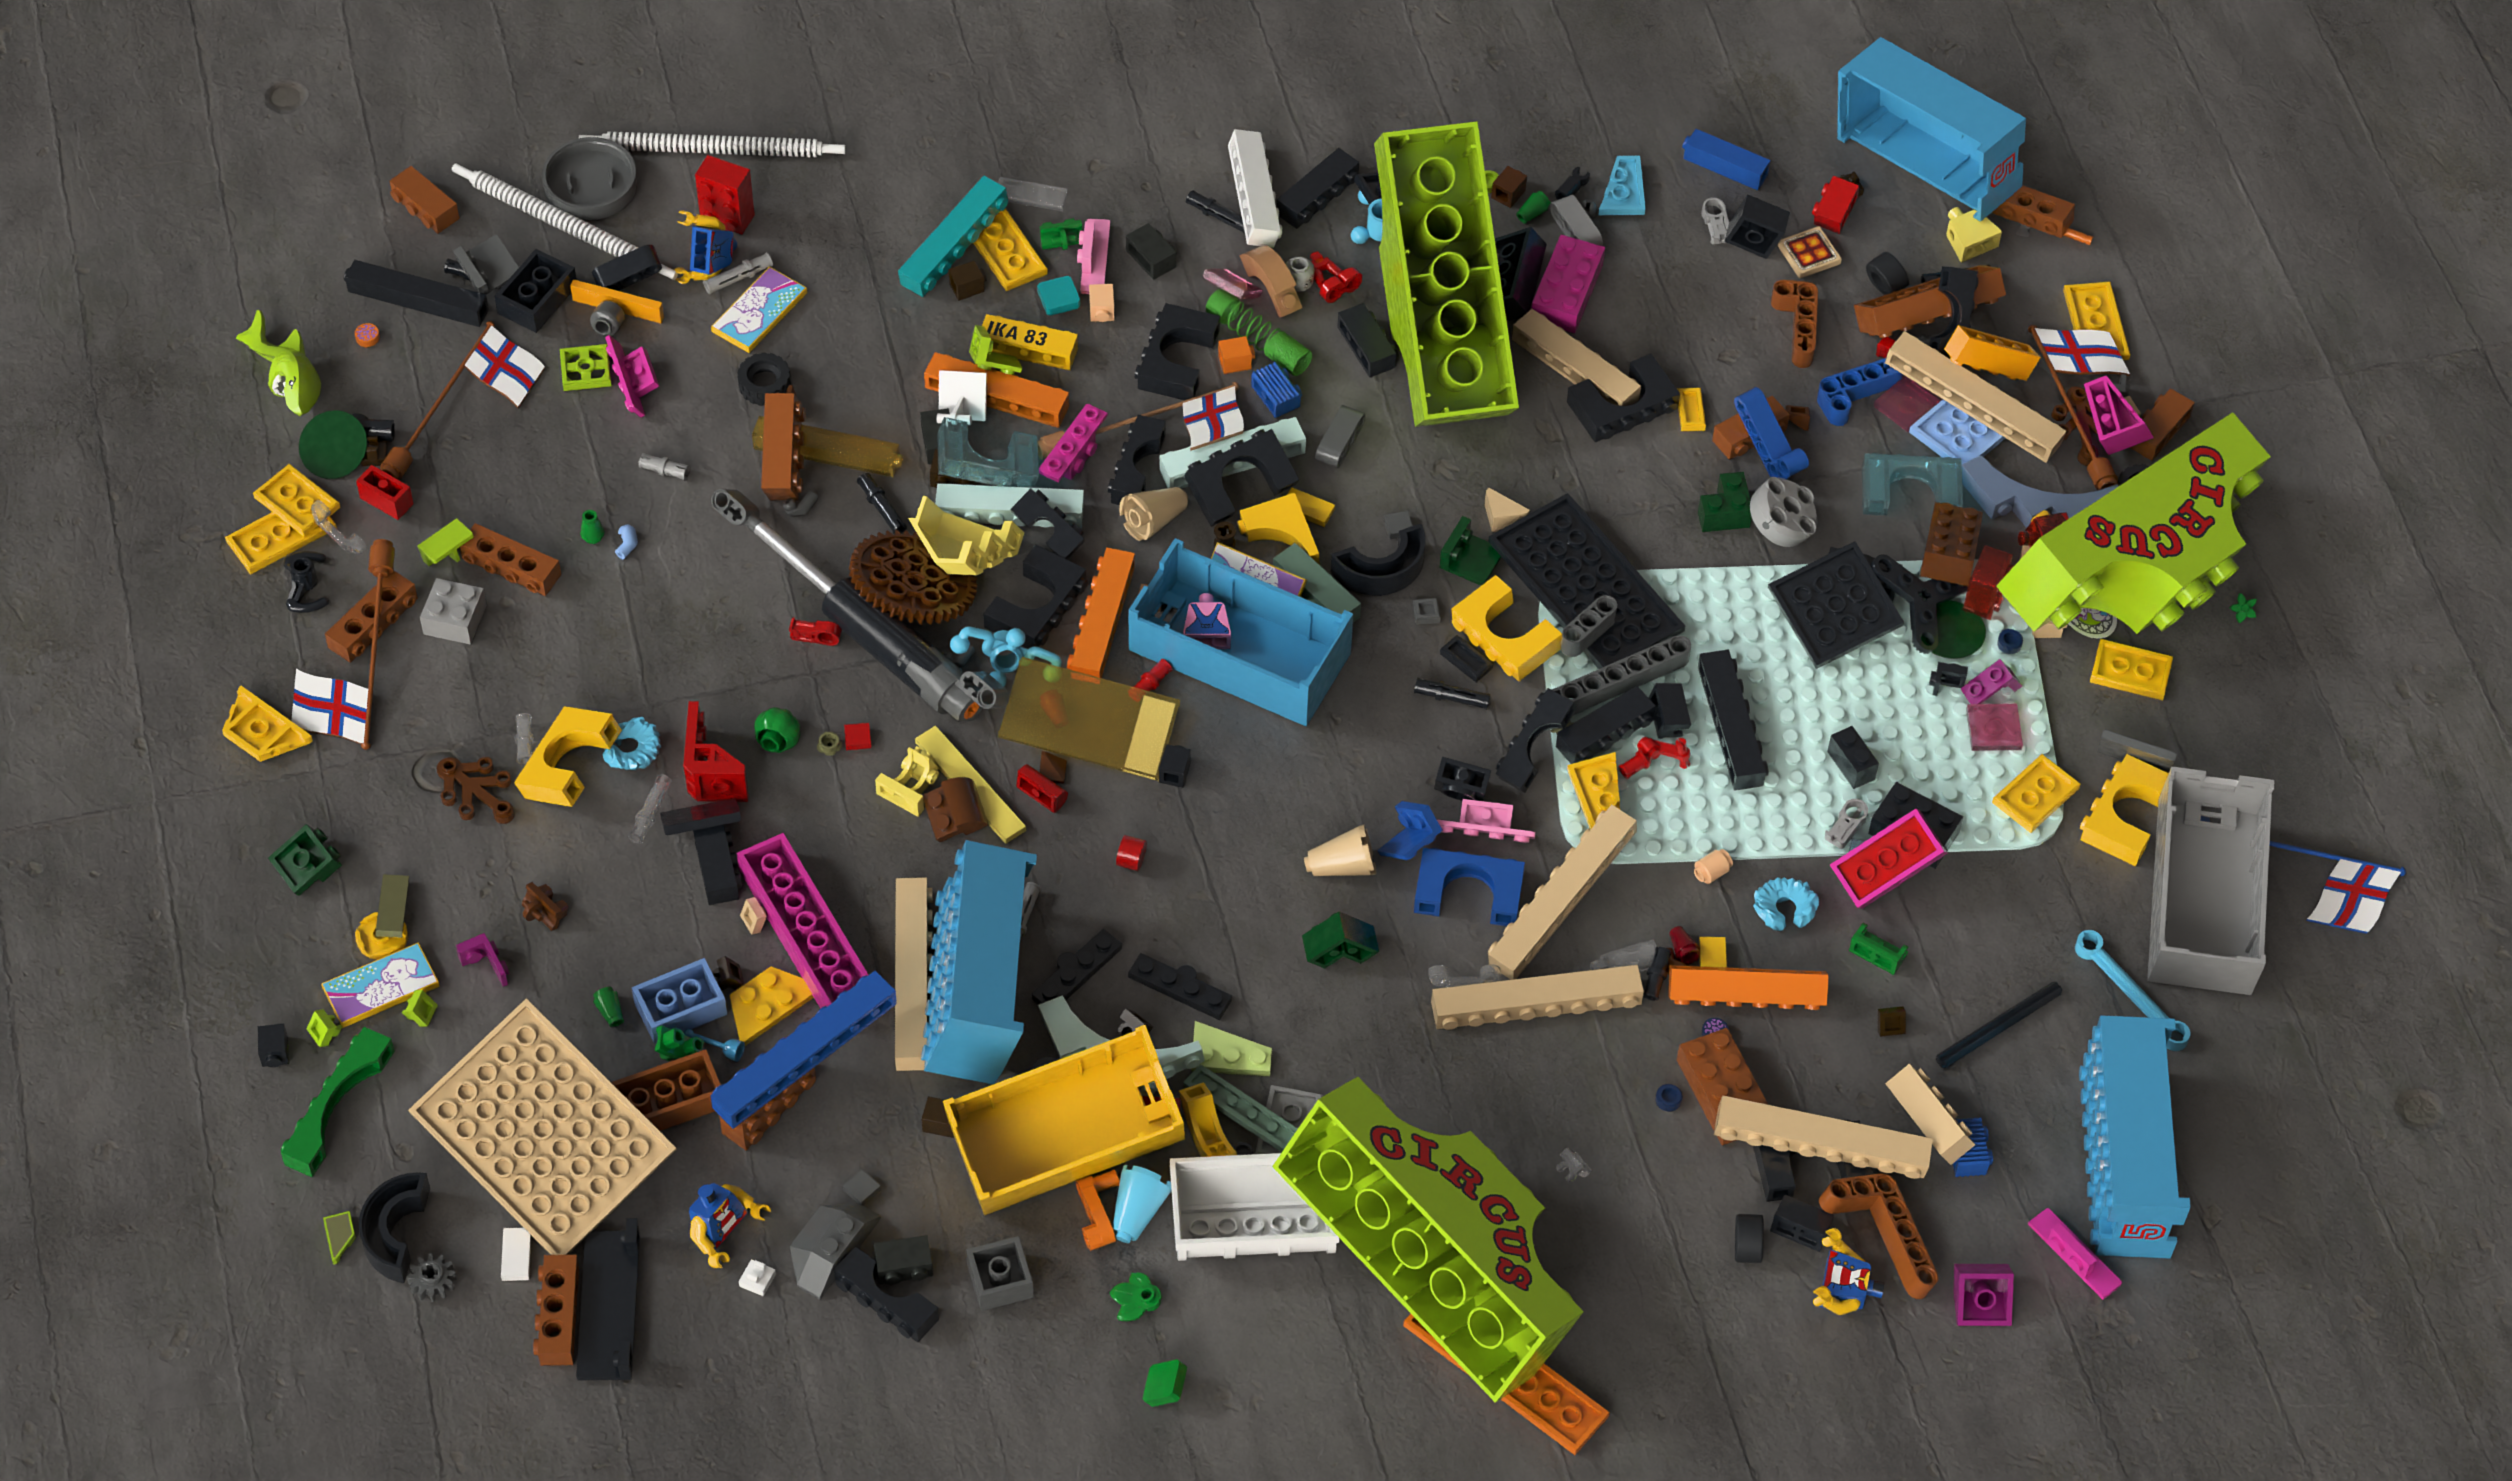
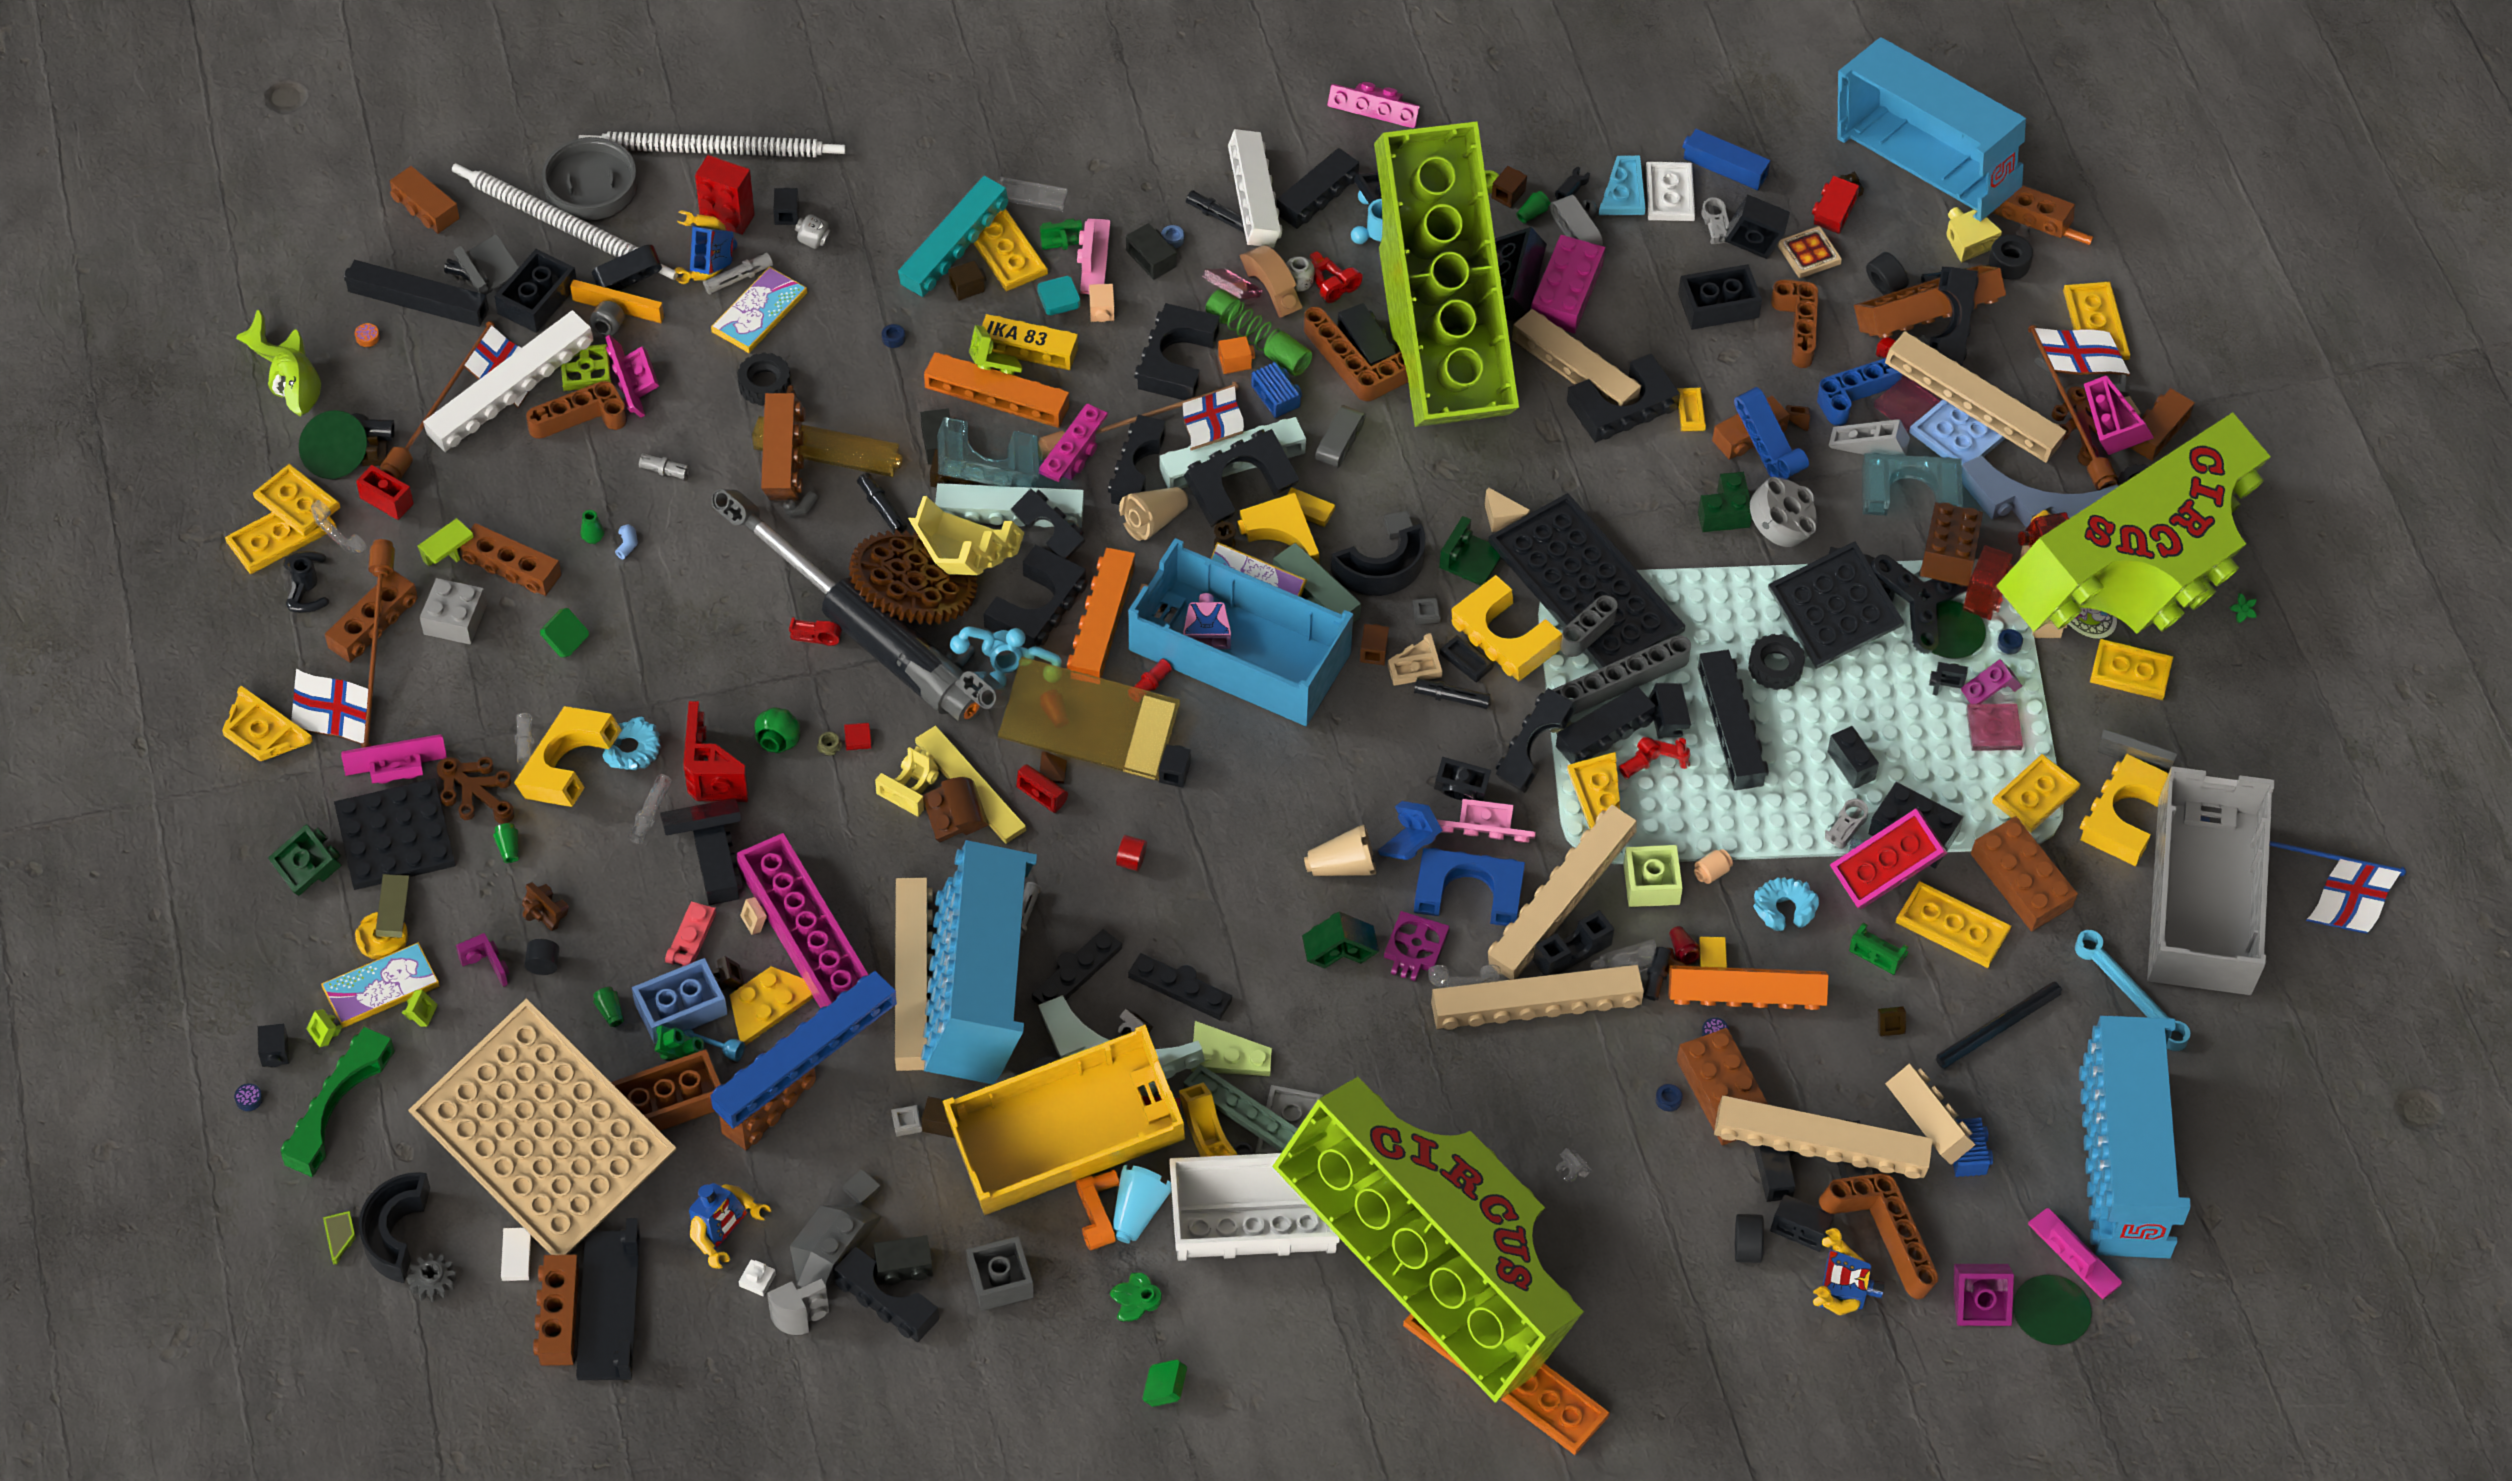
white plate [937,370,987,426] -> none
light orange brick [1944,325,2041,381] -> none
none -> dark blue tile [234,1084,263,1111]
none -> black plate [334,778,456,890]
none -> dark pink bracket [341,734,447,784]
none -> white brick [423,310,594,452]
none -> green cone [493,823,519,863]
none -> black piece [524,939,560,975]
none -> dark orange beam [526,381,627,439]
none -> green piece [540,608,589,658]
none -> coral plate [665,901,716,967]
none -> light grey brick [767,1278,829,1335]
none -> black brick [773,188,799,225]
none -> light grey head [795,214,831,249]
none -> dark blue tile [881,324,906,348]
none -> light grey tile [891,1105,922,1137]
none -> medium blue tile [1161,225,1184,248]
none -> dark orange beam [1304,307,1408,401]
none -> bracket [1327,82,1420,128]
none -> reddish brown brick [1360,624,1389,665]
none -> magenta piece [1384,911,1450,982]
none -> tan wing [1388,633,1442,686]
none -> black arch [1533,910,1614,976]
none -> yellowish green brick [1623,845,1683,907]
none -> white tile [1645,162,1695,221]
none -> black brick [1678,264,1762,330]
none -> black tyre [1748,634,1805,690]
none -> light grey slope [1829,419,1910,459]
none -> yellow tile [1895,881,2011,968]
none -> dark orange brick [1970,816,2078,932]
none -> black tyre [1989,234,2033,280]
none -> dark green sticker [2013,1275,2092,1345]

